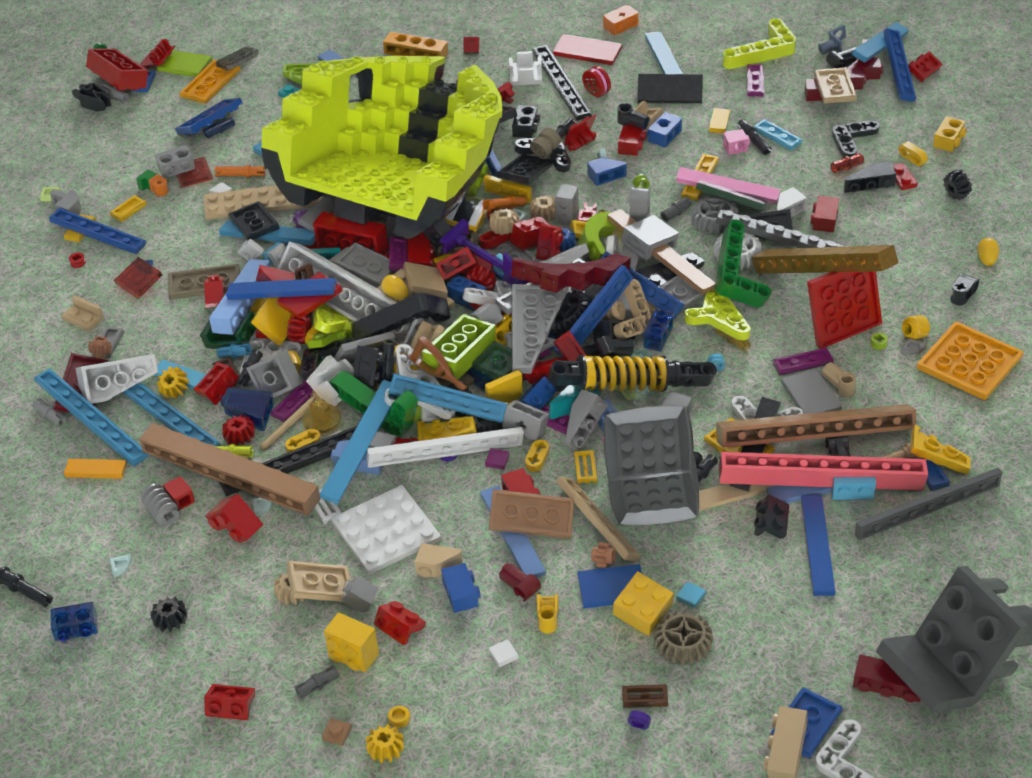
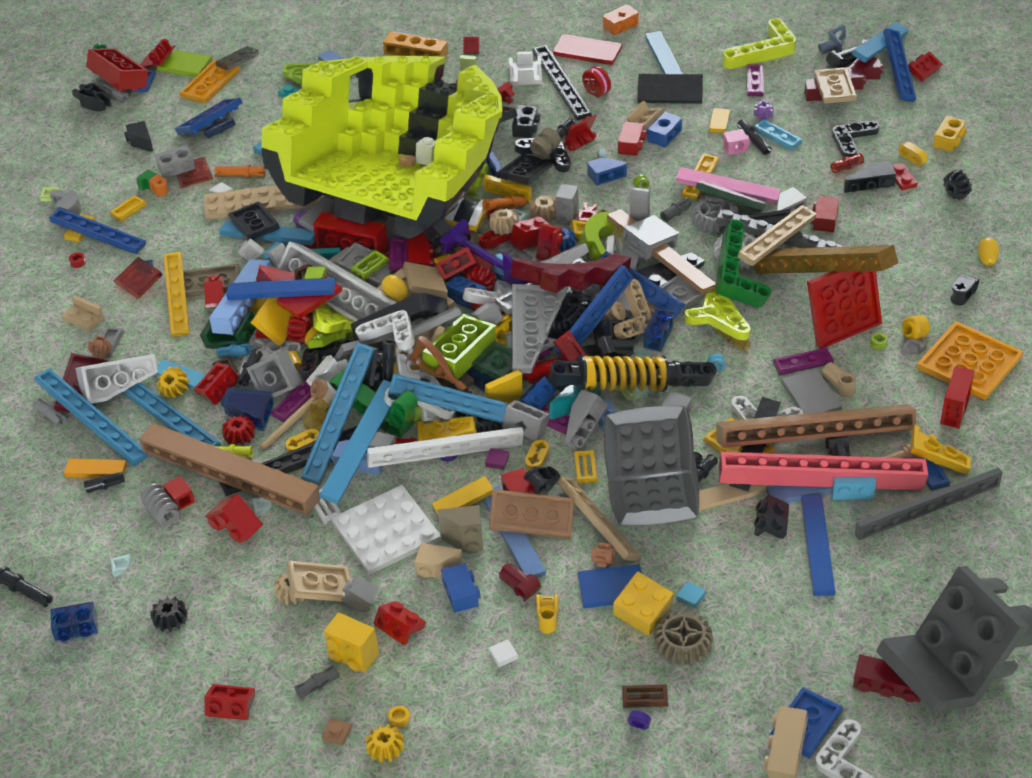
black piece [617,103,650,130] -> none
none -> black axle [84,472,125,493]
none -> black slope [124,121,153,152]
none -> yellow tile [163,251,190,337]
none -> dark azure tile [301,343,374,485]
none -> lime tile [304,266,327,279]
none -> medium nougat tile [310,378,328,399]
none -> lime tile [351,250,389,281]
none -> white beam [355,310,415,350]
none -> light grey tile [389,306,461,346]
none -> medium nougat tile [399,155,416,167]
none -> white brick [416,137,435,165]
none -> yellow tile [432,476,494,515]
none -> dark tan slope [438,505,483,553]
none -> yellowish green tile [460,55,477,71]
none -> black piece [523,466,561,494]
none -> tan plate [738,205,817,266]
none -> medium lavender gear [754,100,774,120]
none -> red window [940,366,975,429]

